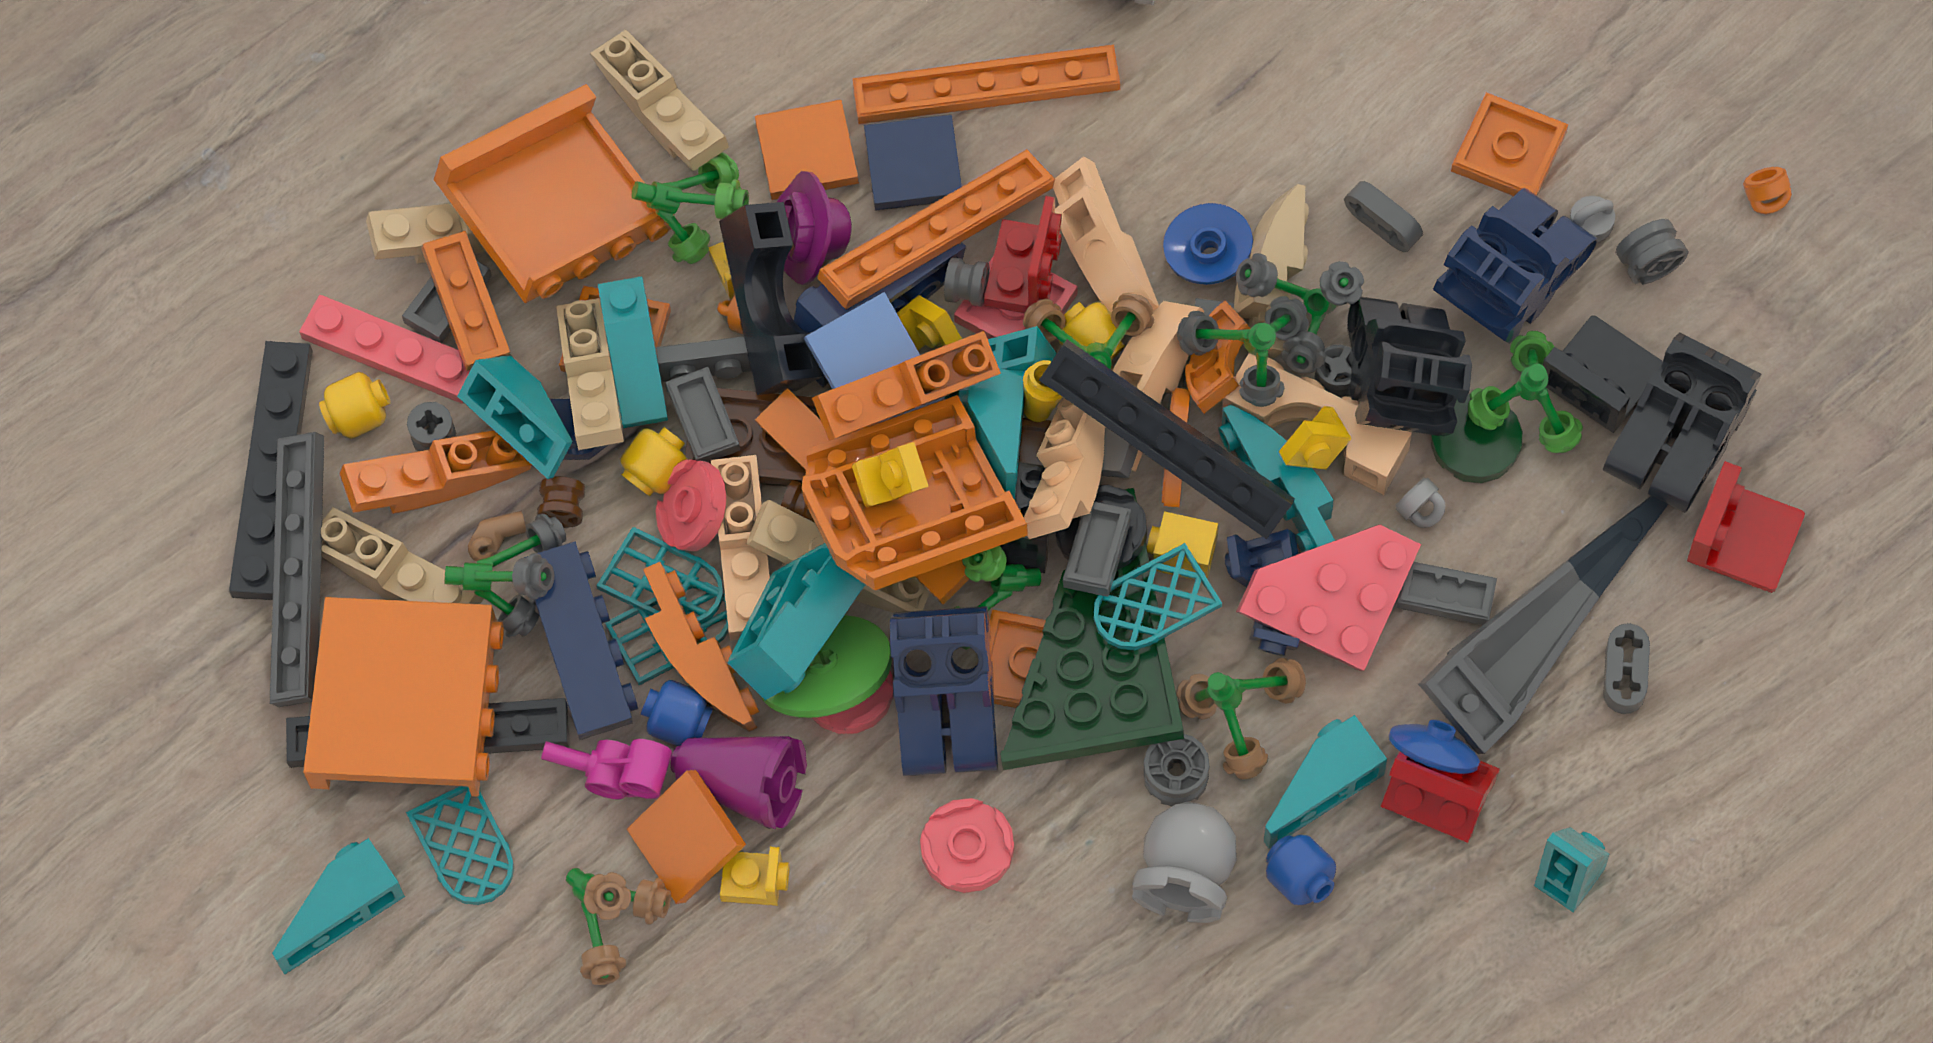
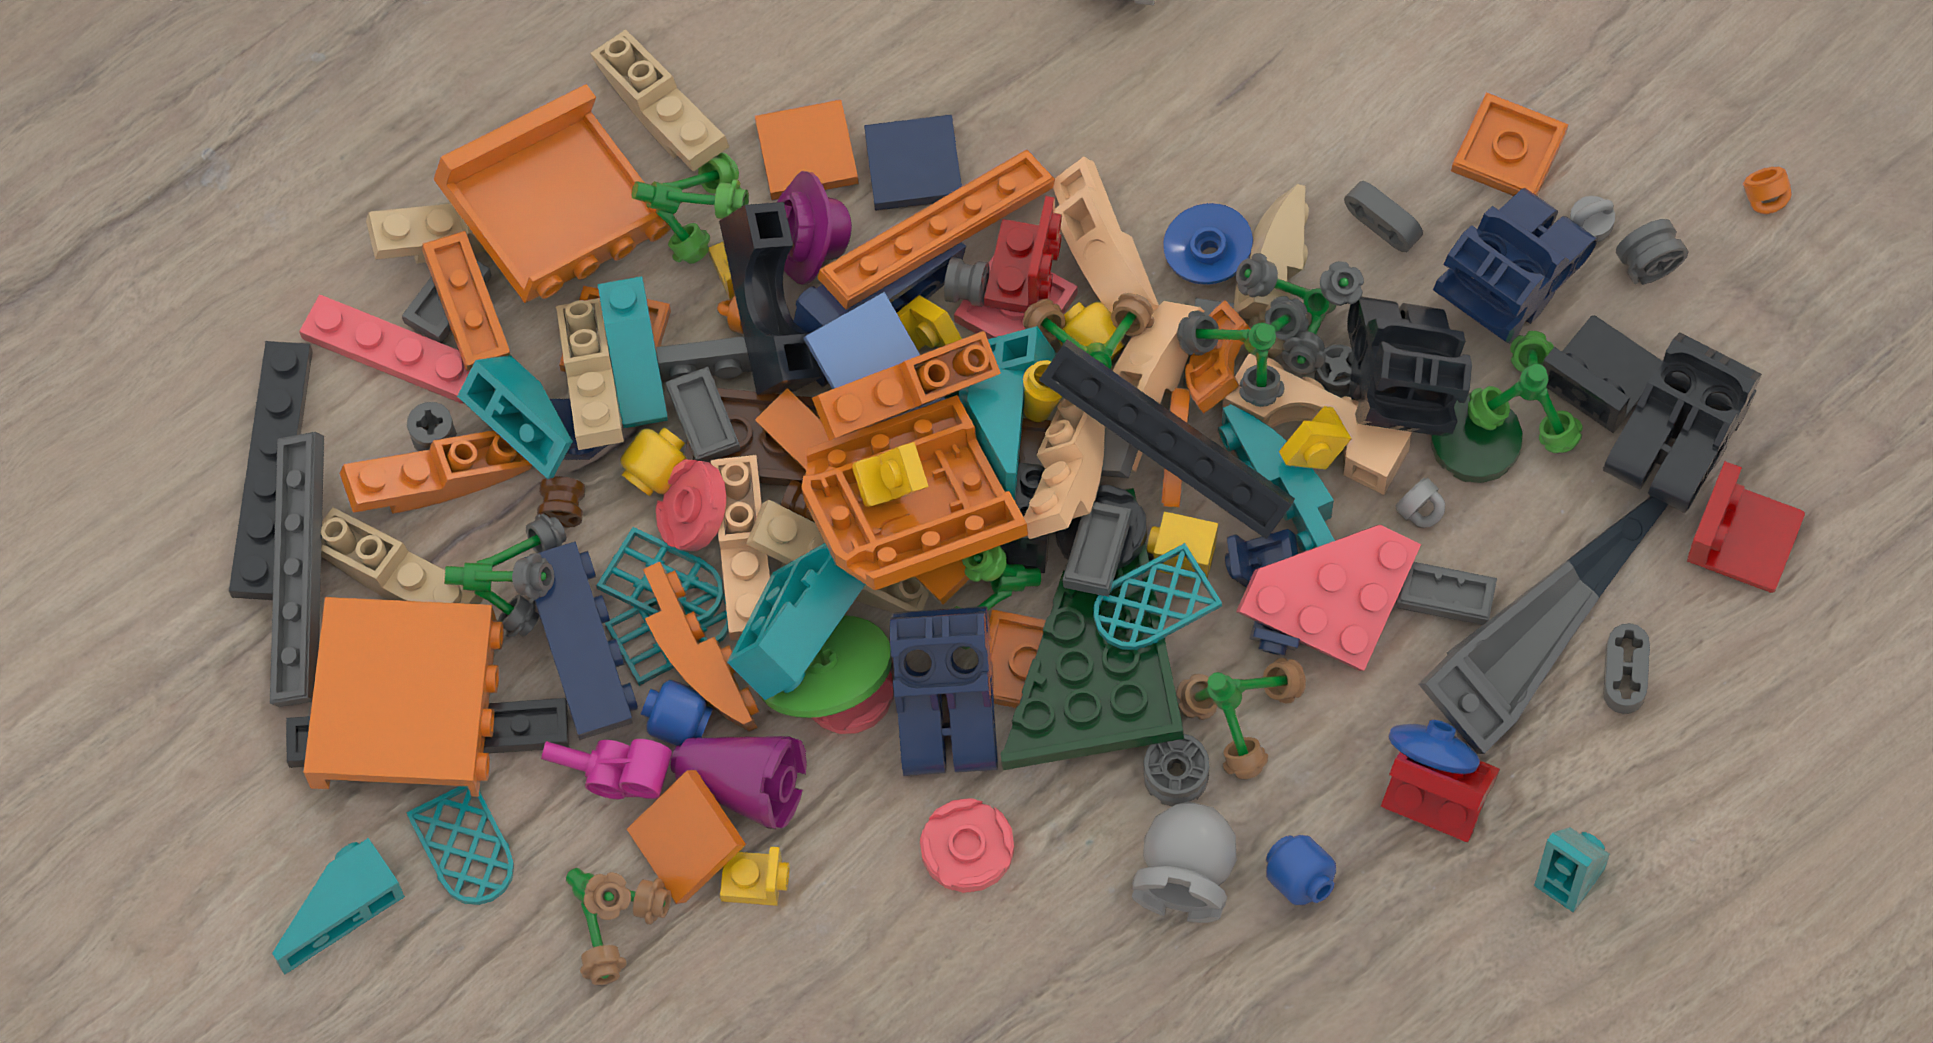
yellow head [319,372,391,439] -> none
medium nougat arm [468,510,526,561] -> none
orange tile [852,44,1120,124] -> none
teal slope [1264,715,1387,849] -> none

